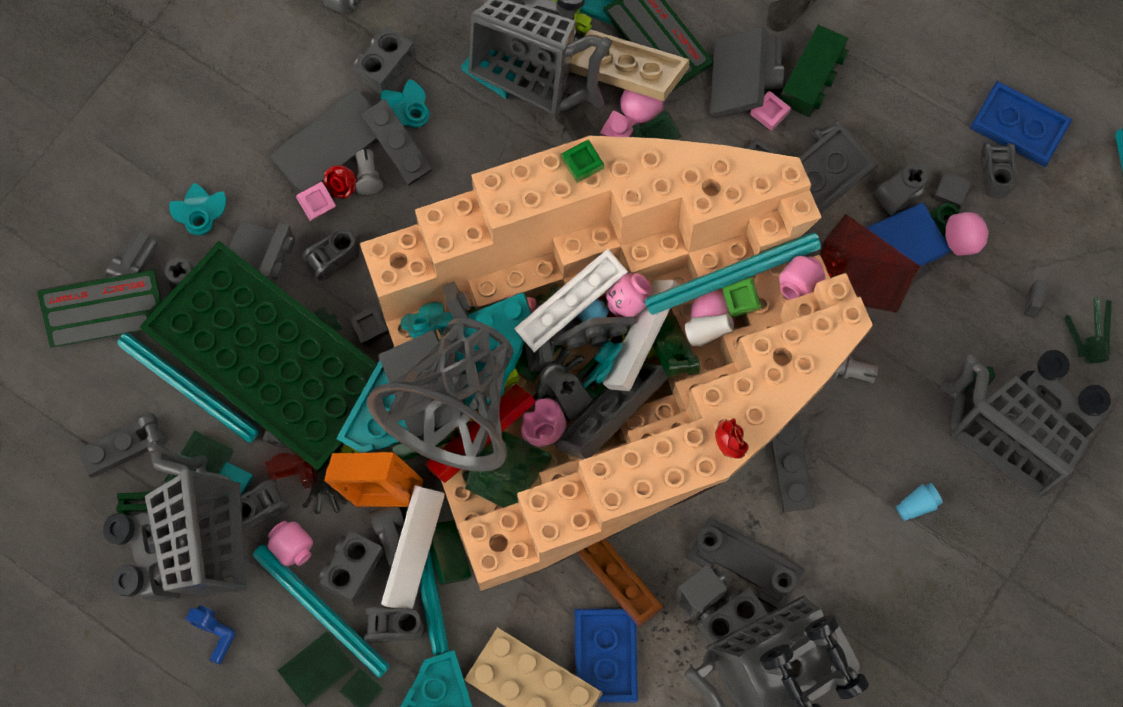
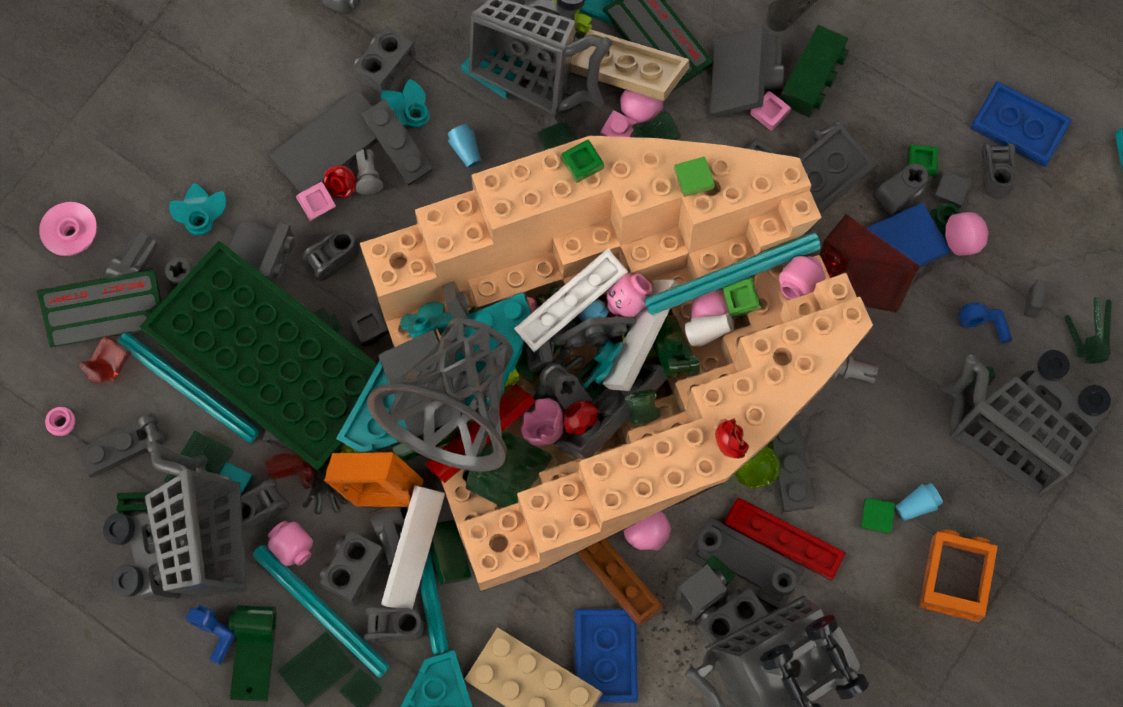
none -> bright pink dish [39,202,97,256]
none -> bright pink plate [45,407,76,436]
none -> clear red bracket [78,336,132,384]
none -> dark green door [229,605,277,702]
none -> medium azure cone [448,124,482,168]
none -> clear green tile [538,121,573,150]
none -> red plate [563,400,599,435]
none -> bright pink hair [623,511,671,551]
none -> clear green wheel [625,390,661,424]
none -> bright green tile [674,156,715,197]
none -> dark green tile [702,555,736,586]
none -> red tile [724,497,846,581]
none -> clear neon green hair [735,446,780,489]
none -> green tile [860,498,896,535]
none -> green tile [907,144,938,177]
none -> orange window [918,529,998,622]
none -> blue plate [958,302,1013,344]

